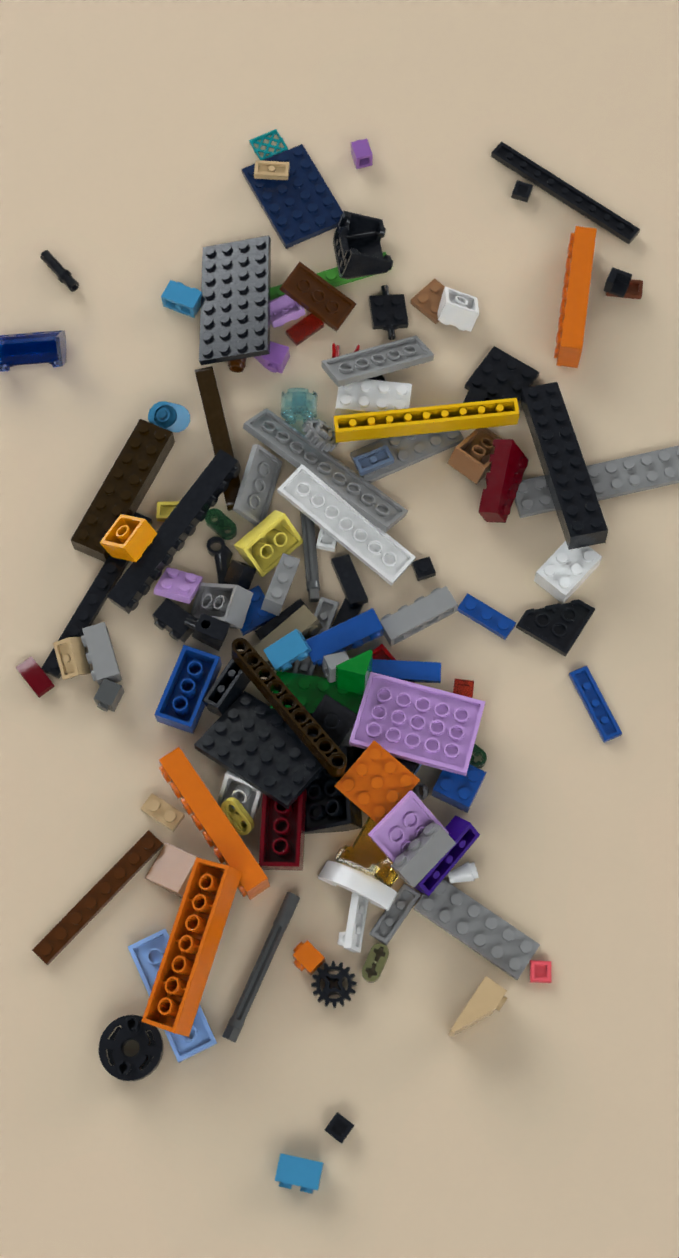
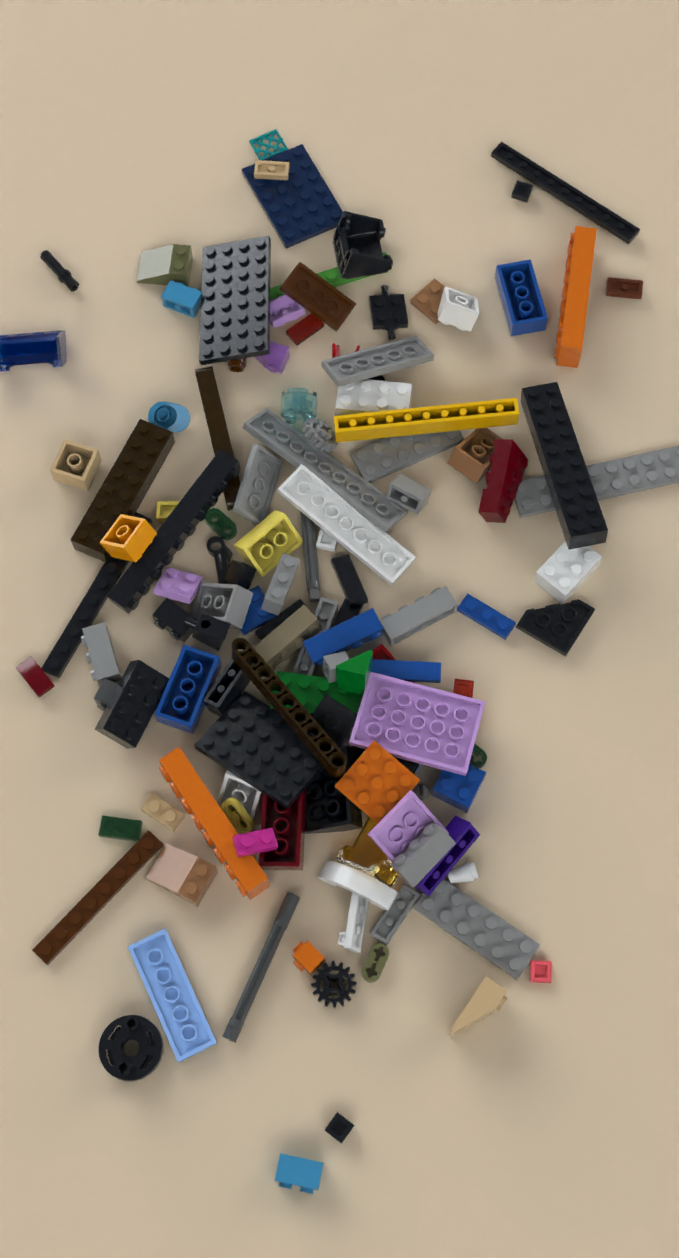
tan panel [53,637,91,680] -> none
orange brick [141,857,242,1037] -> none
dark azure brick [263,629,312,672] -> none
medium lavender brick [351,139,373,169] -> none
sand blue plate [353,445,394,476] -> none
black plate [412,556,436,581] -> none
black panel [463,386,487,403] -> none
black plate [464,346,539,403] -> none
blue tile [569,666,622,743] -> none
black panel [604,267,632,298] -> none
none -> tan brick [50,439,102,491]
none -> black brick [95,660,170,749]
none -> clear green plate [98,815,143,842]
none -> olive slope [137,244,193,286]
none -> dark pink plate [232,828,278,857]
none -> light grey brick [386,473,432,514]
none -> blue brick [495,259,548,336]

